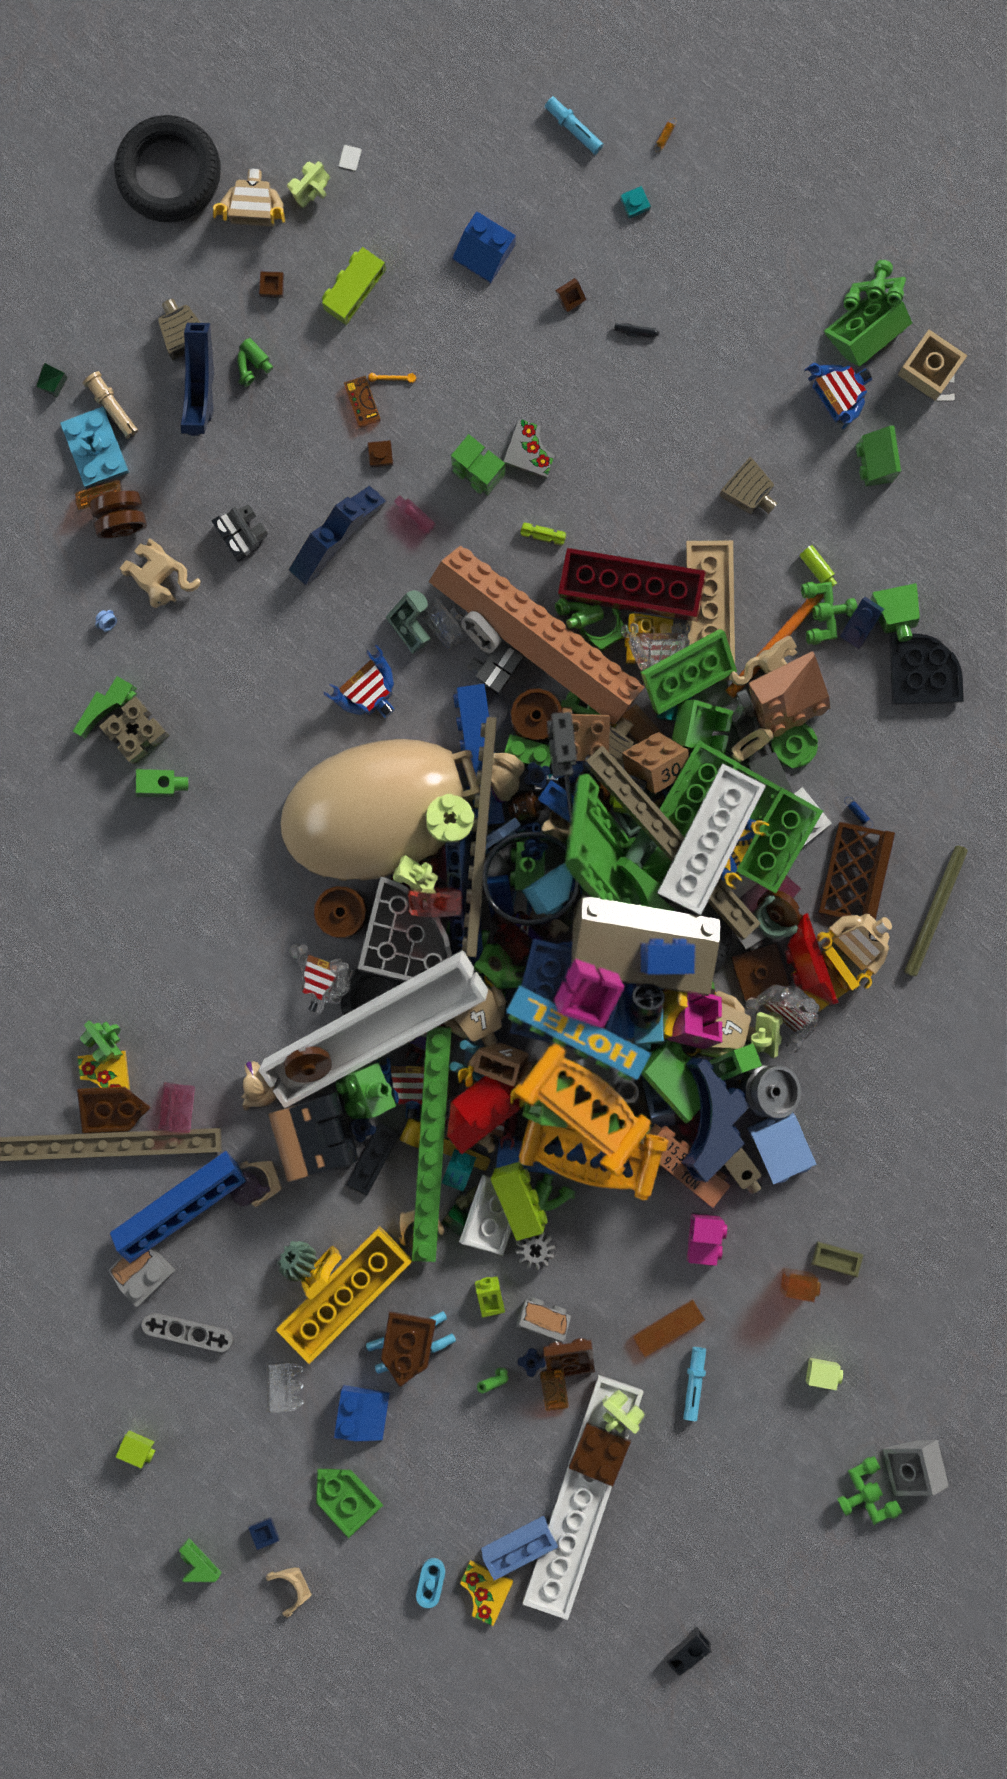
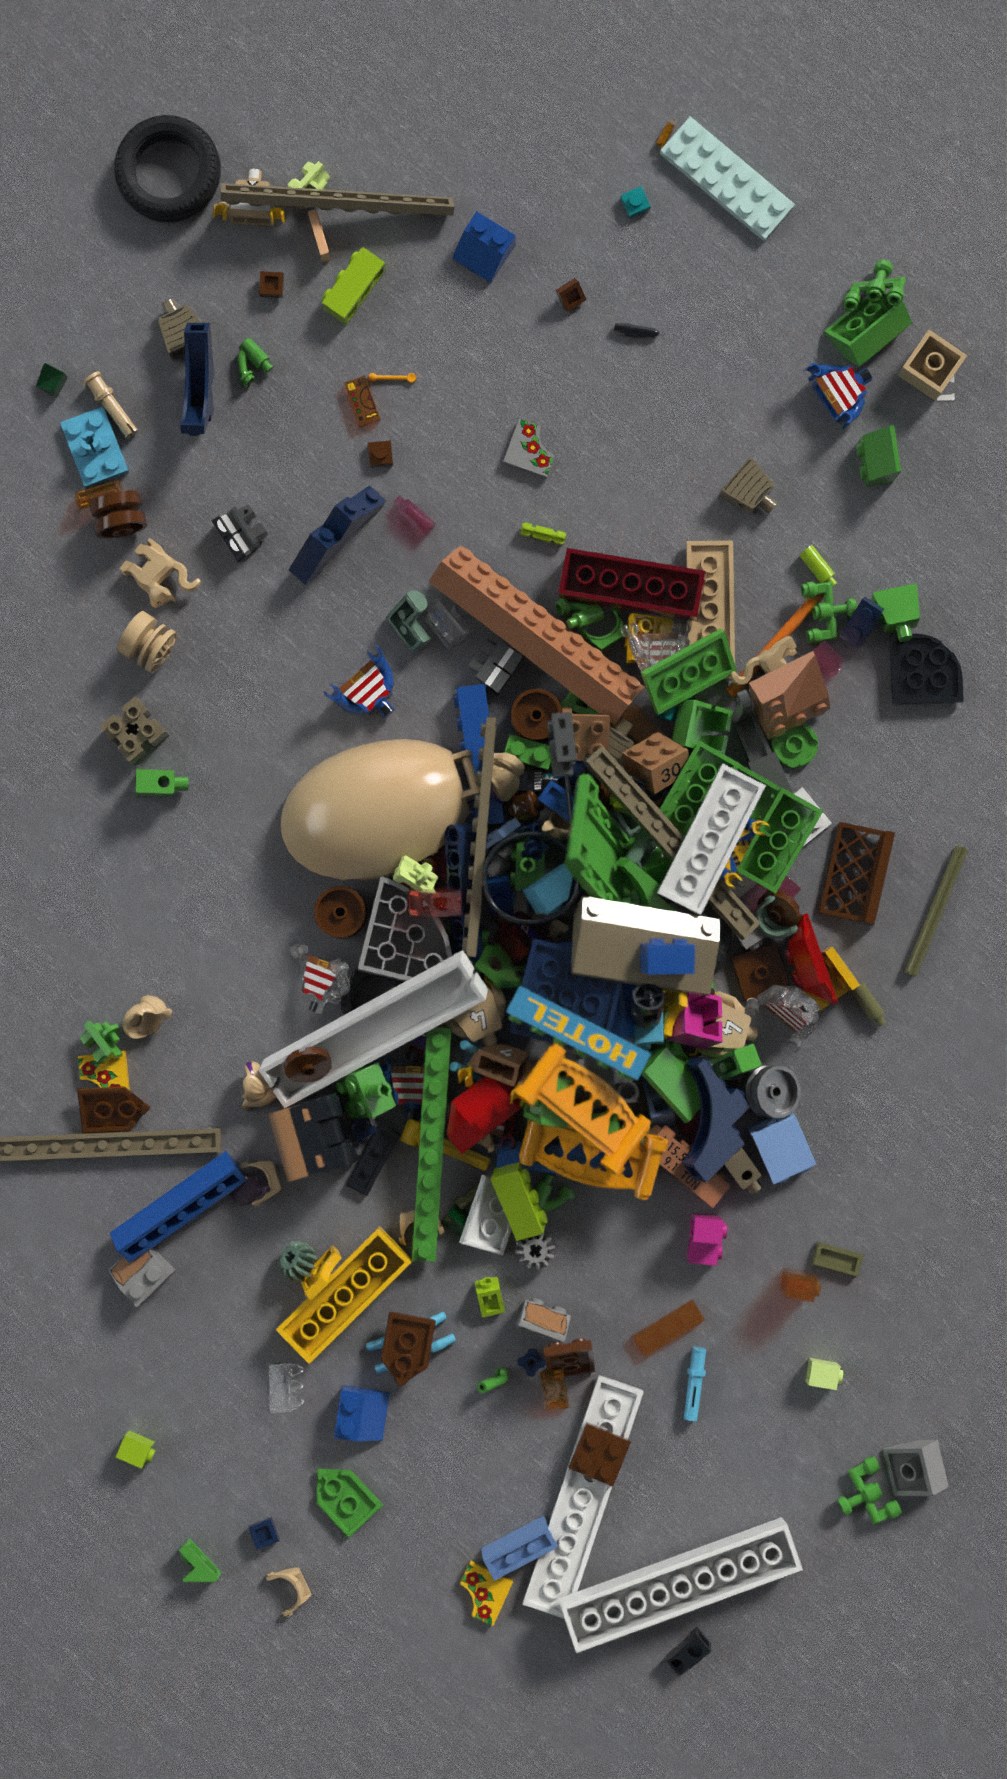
bright green slope [73,676,137,739] -> none
light blue plate [95,610,117,632] -> none
light grey beam [142,1313,233,1352] -> none
clear pink bracket [159,1082,195,1133] -> none
white sticker [339,145,361,171] -> none
medium azure plate [416,1558,445,1608] -> none
yellowish green plate [426,794,474,843] -> none
teal brick [442,1149,476,1192] -> none
bright green piece [451,434,505,496] -> none
light grey beam [461,611,501,653] -> none
dark blue plate [524,762,550,788] -> none
medium azure pin [545,96,603,155] -> none
dark pink piece [554,959,624,1028] -> none
yellowish green hips [602,1389,645,1434] -> none
tan helmet [731,728,774,762] -> none
yellowish green hips [751,1012,783,1058] -> none
tan torso [817,914,892,989] -> none
blue piece [844,797,873,828] -> none
none -> tan wheel [117,611,178,673]
none -> tan hair [122,995,172,1039]
none -> dark tan plate [221,183,454,218]
none -> light nougat tile [307,209,331,263]
none -> white brick [558,1517,803,1653]
none -> light aqua plate [660,116,795,242]
none -> clear pink brick [813,640,844,680]
none -> olive cylinder [850,981,886,1027]

